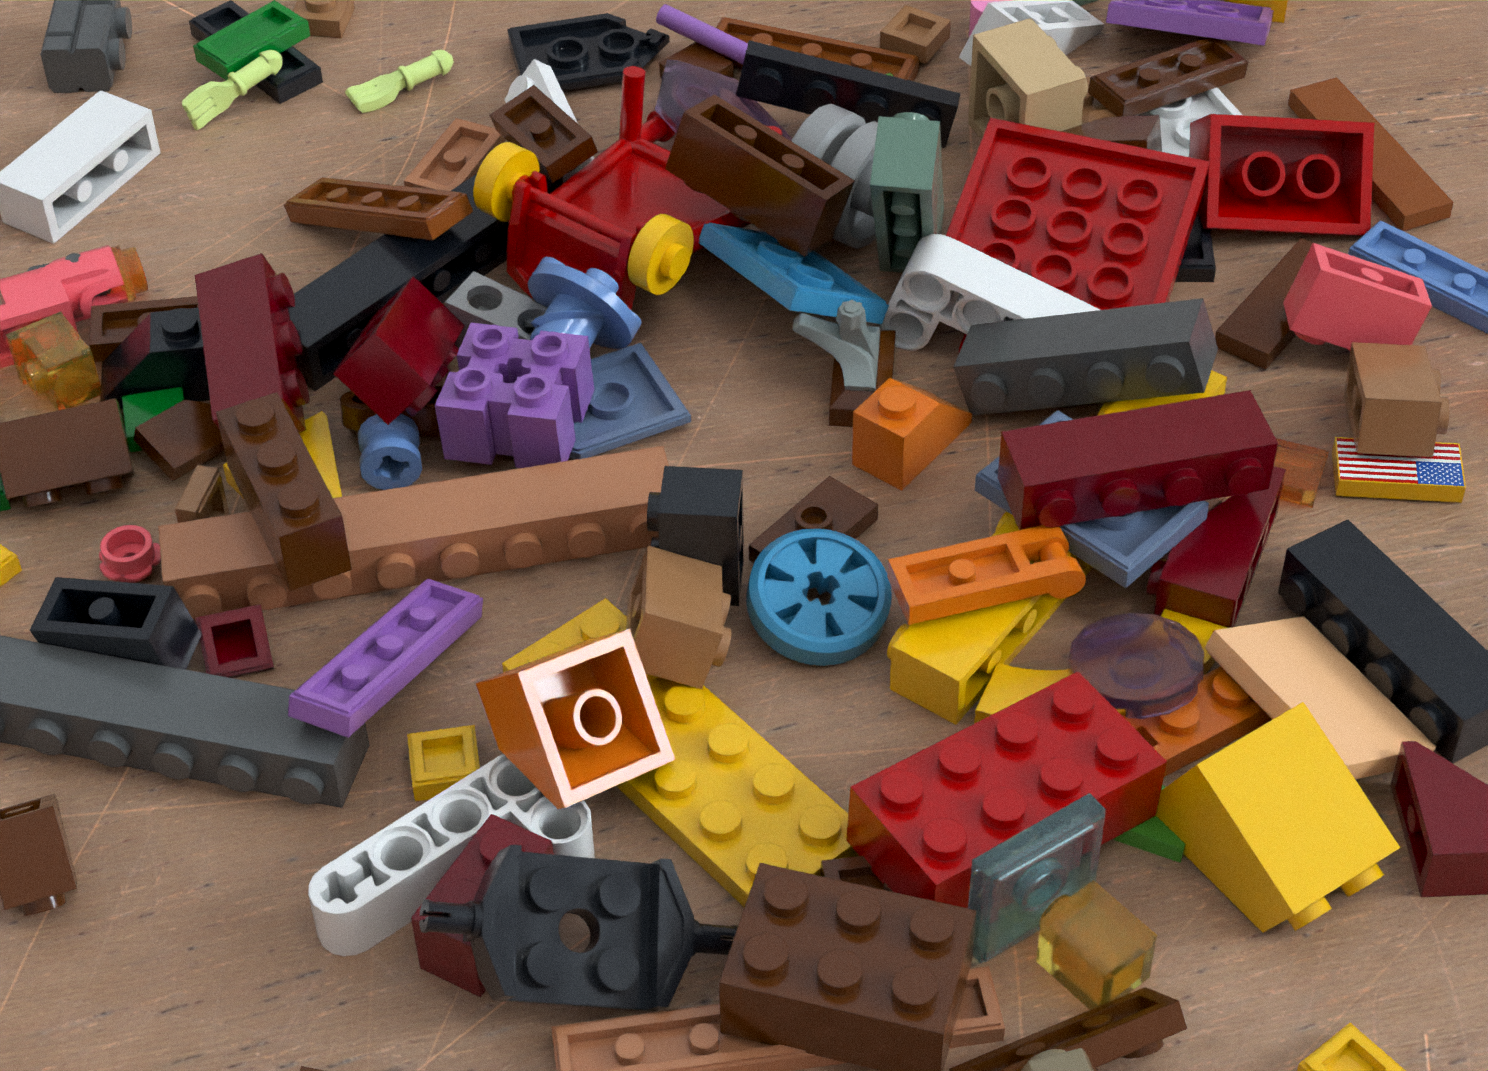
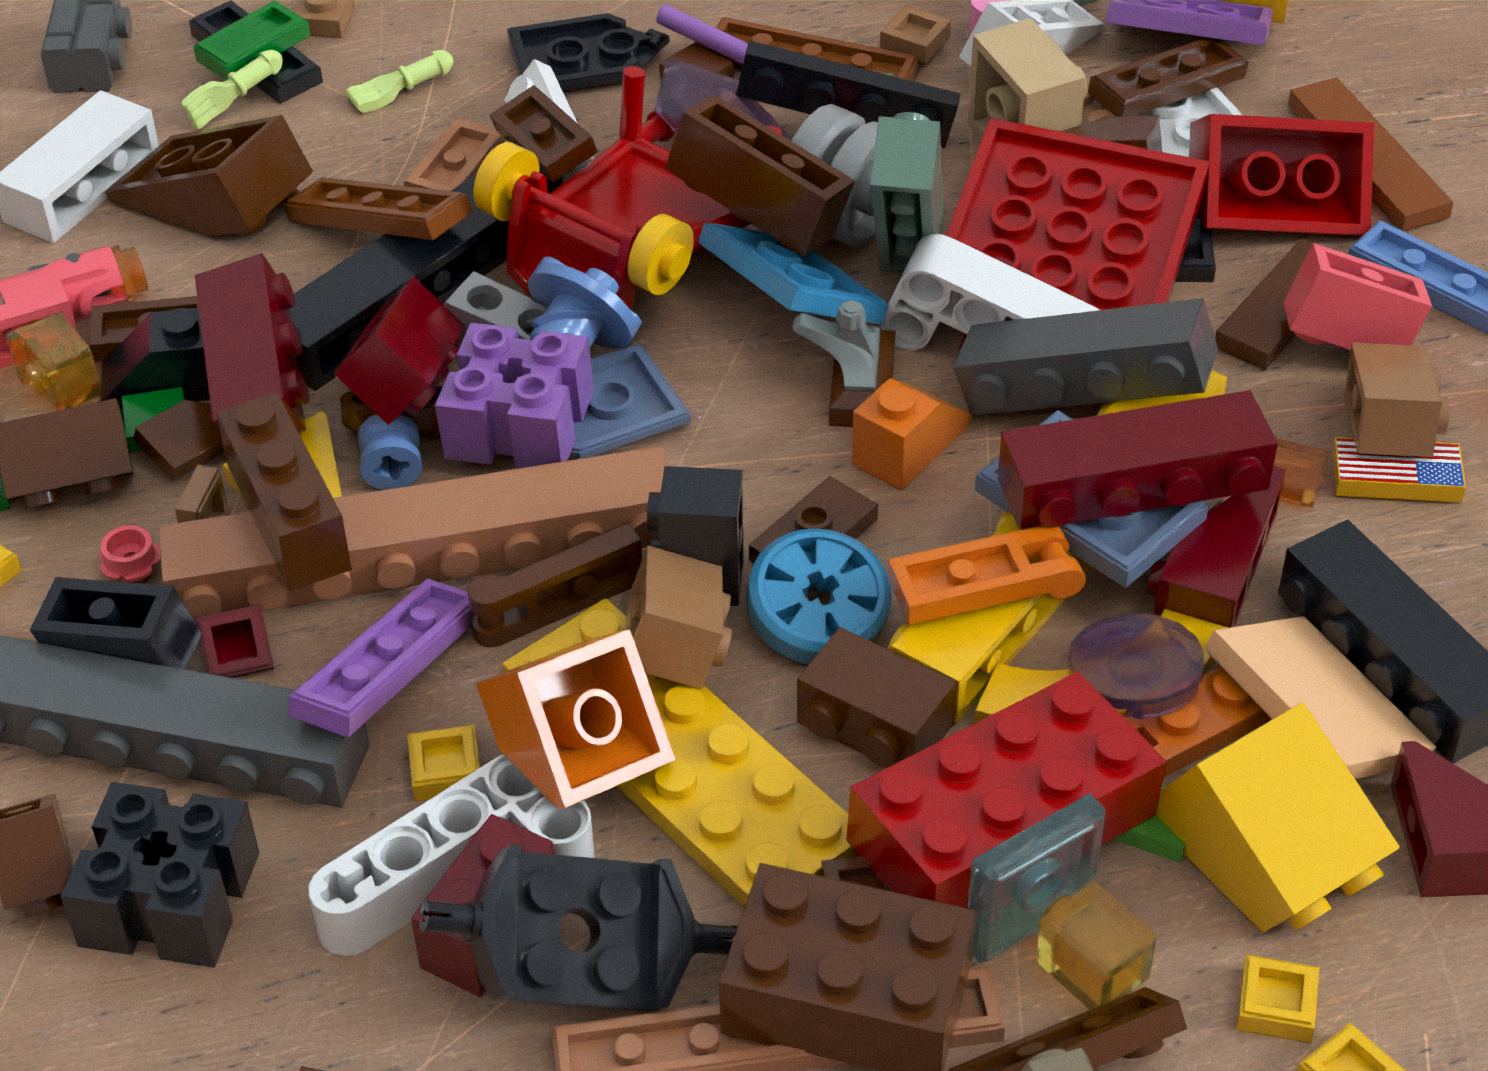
none -> black brick [60,782,260,968]
none -> reddish brown slope [105,115,313,237]
none -> reddish brown plate [467,523,642,647]
none -> reddish brown brick [797,627,957,767]
none -> yellow tile [1236,954,1320,1043]

